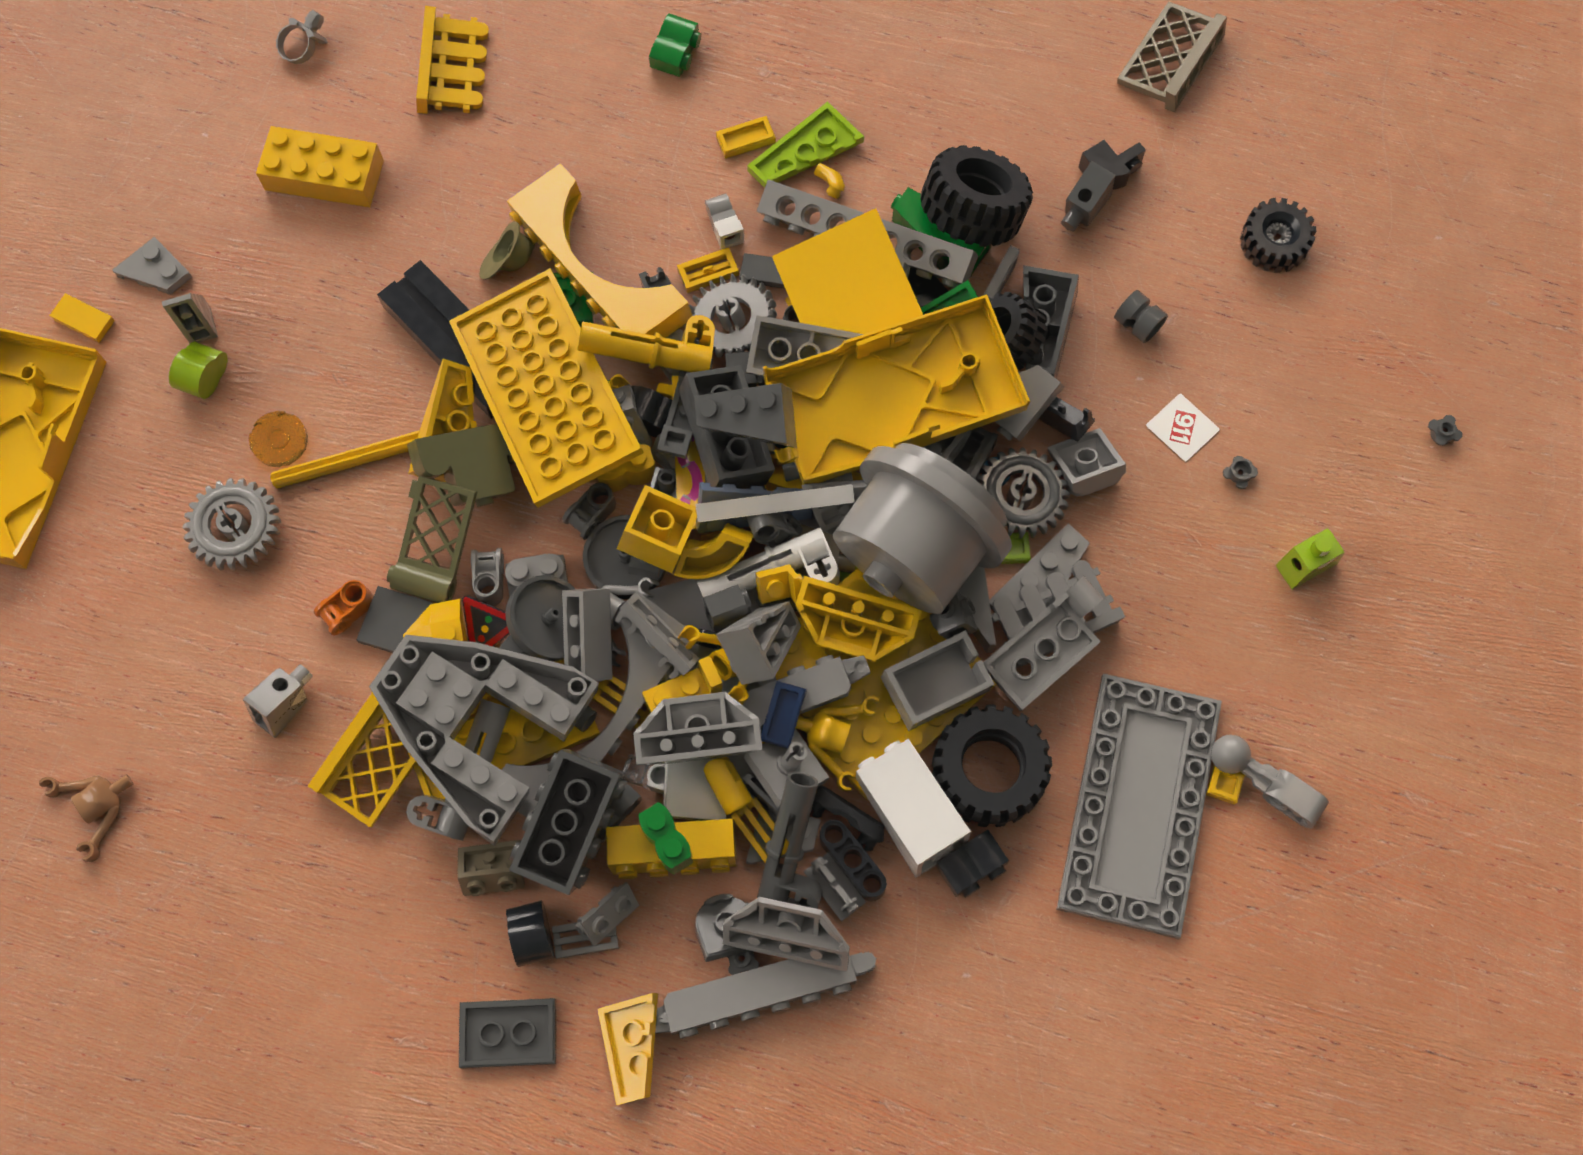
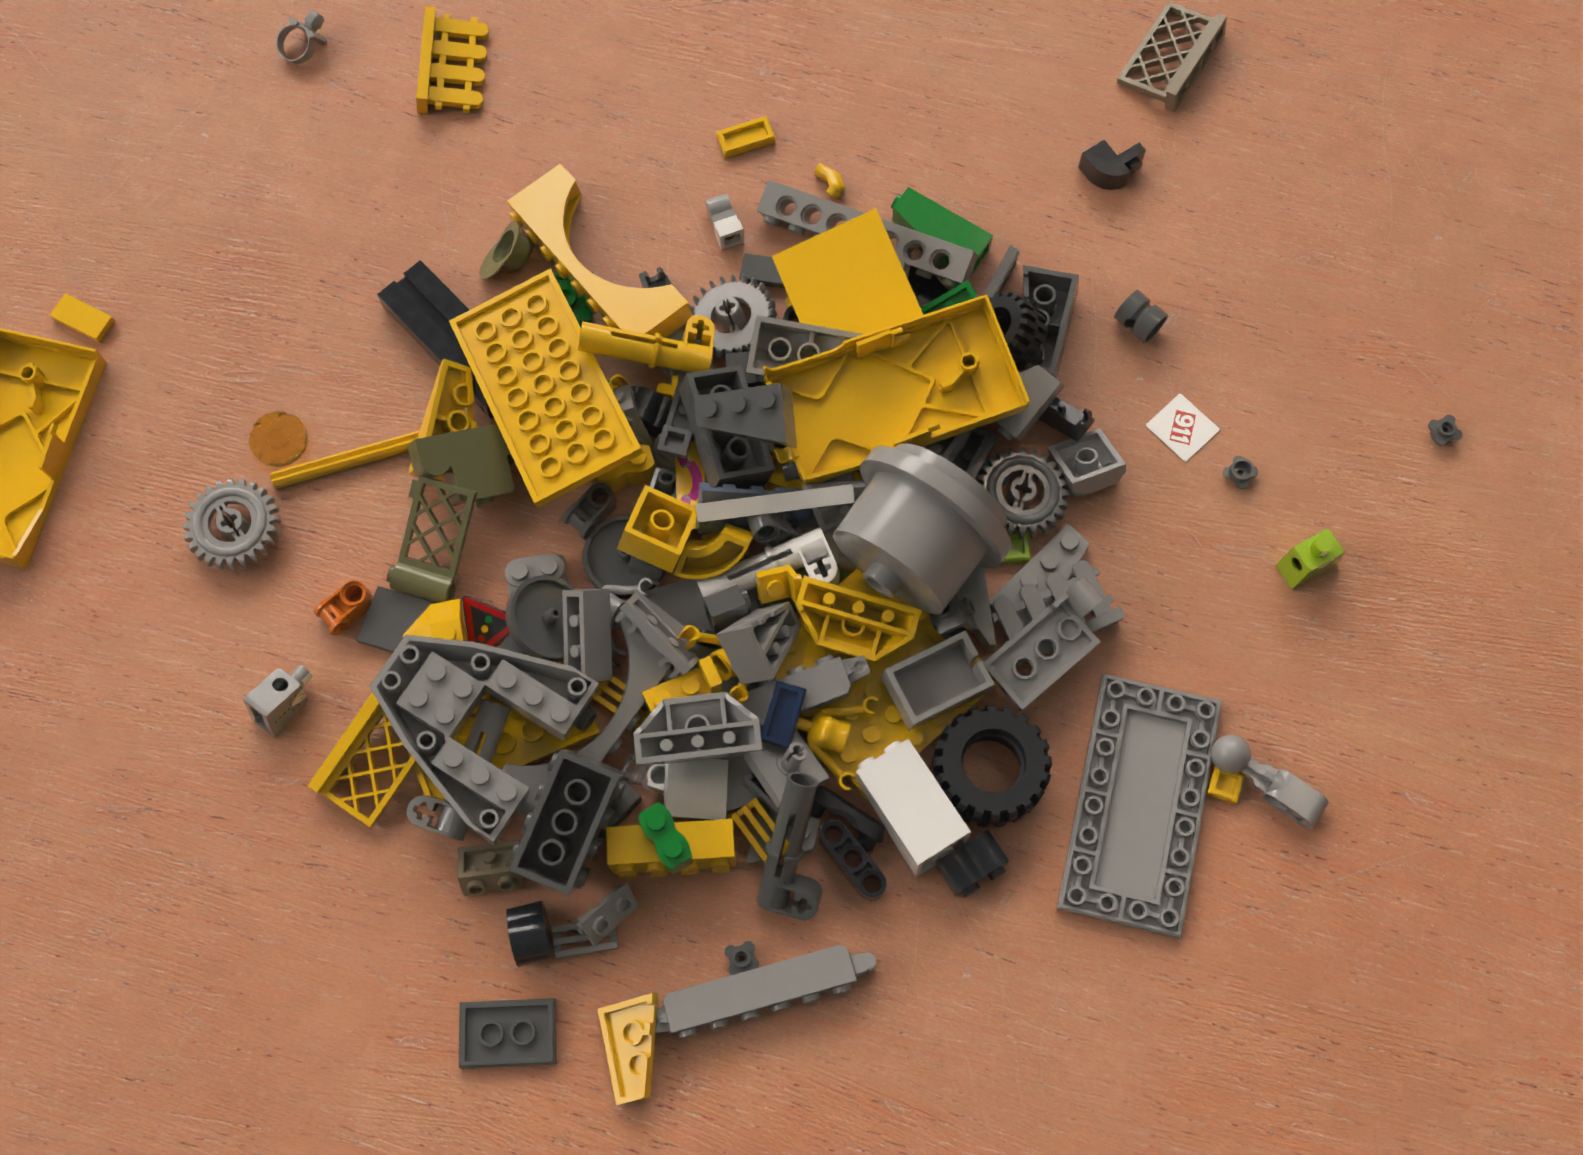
medium nougat piece [39,774,134,862] -> none
light grey wing [113,237,192,294] -> none
light grey slope [162,293,218,343] -> none
lime piece [169,341,228,399] -> none
yellow brick [256,126,384,208] -> none
light grey piece [471,548,504,606] -> none
green brick [649,13,702,77] -> none
yellow tile [677,247,739,293] -> none
dark grey tile [695,894,750,962] -> none
yellow arm [703,757,753,815] -> none
light grey wedge [723,897,850,972] -> none
lime wing [747,101,864,188] -> none
light grey hinge [804,853,866,922] -> none
black tyre [920,145,1033,247] -> none
dark grey torso [1061,161,1115,232] -> none
black bush [1240,198,1316,273] -> none

